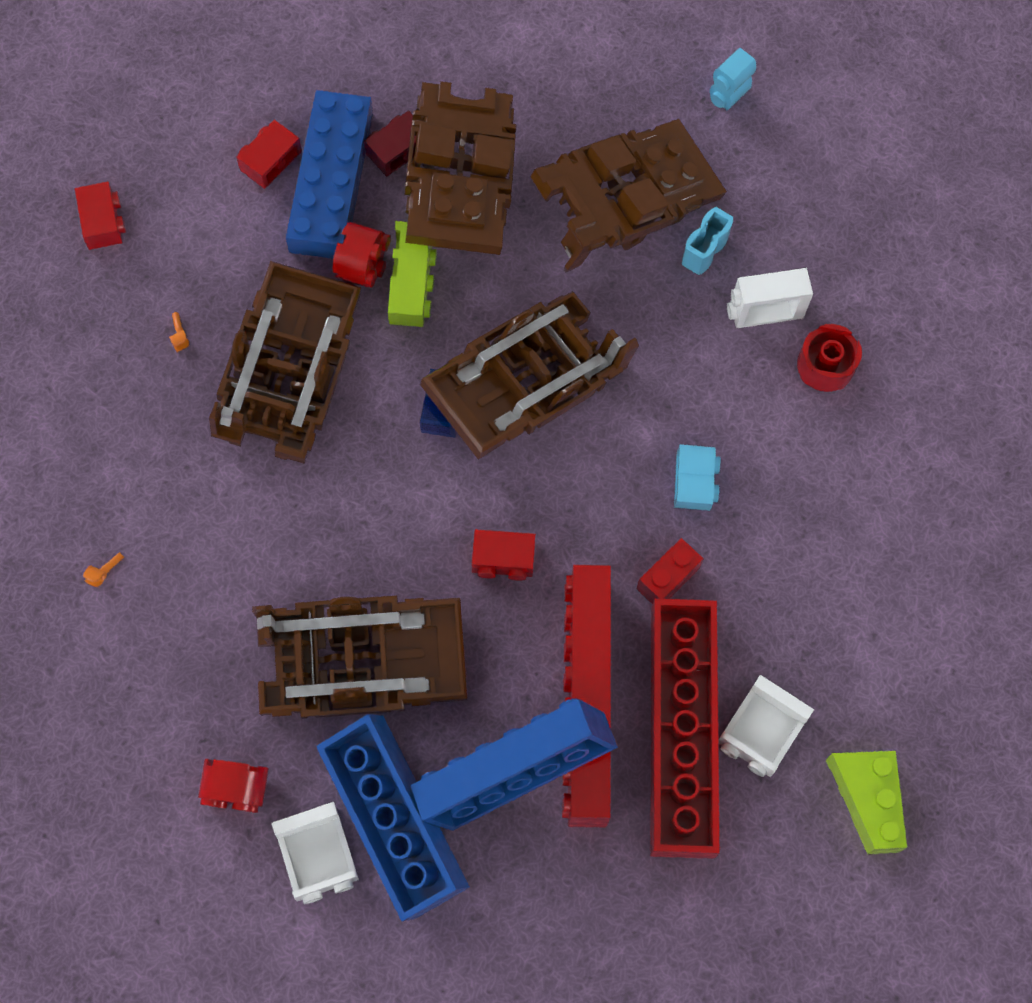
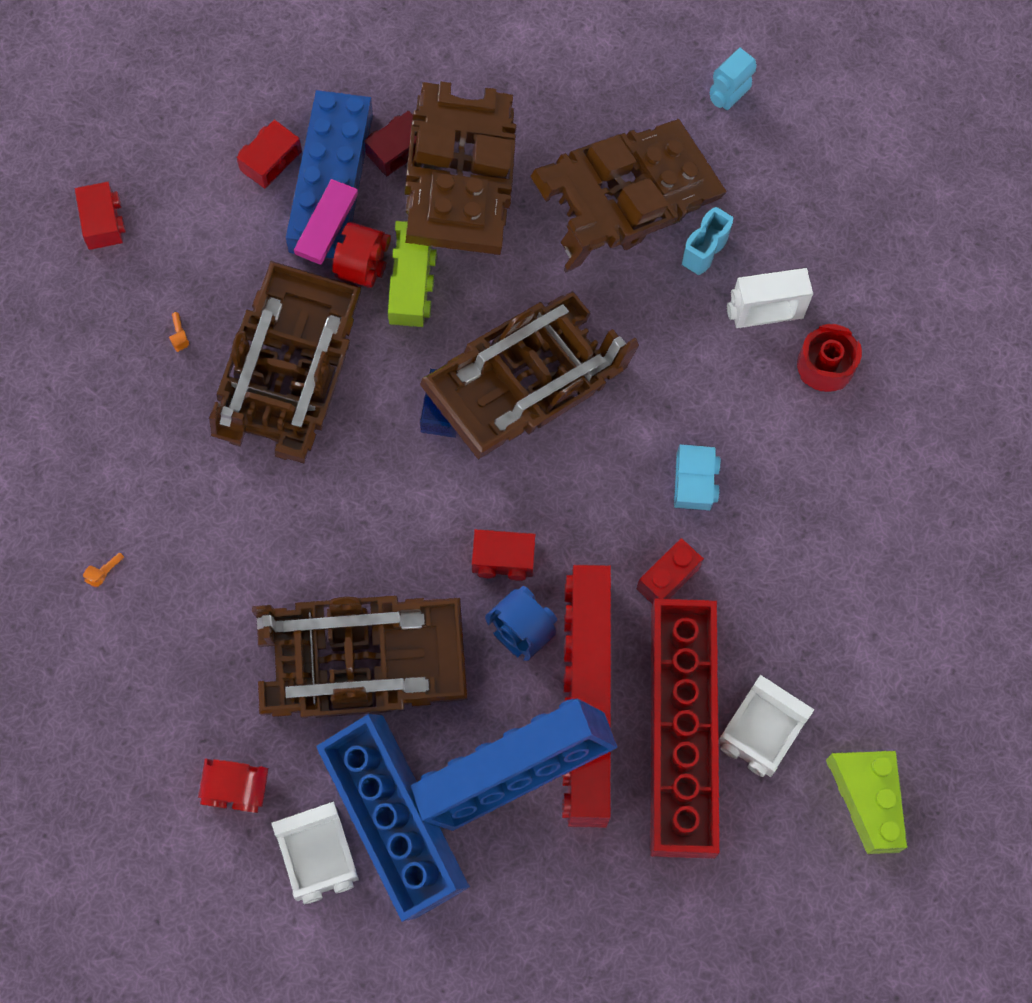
none -> dark pink tile [294,179,358,265]
none -> blue brick [485,586,557,661]

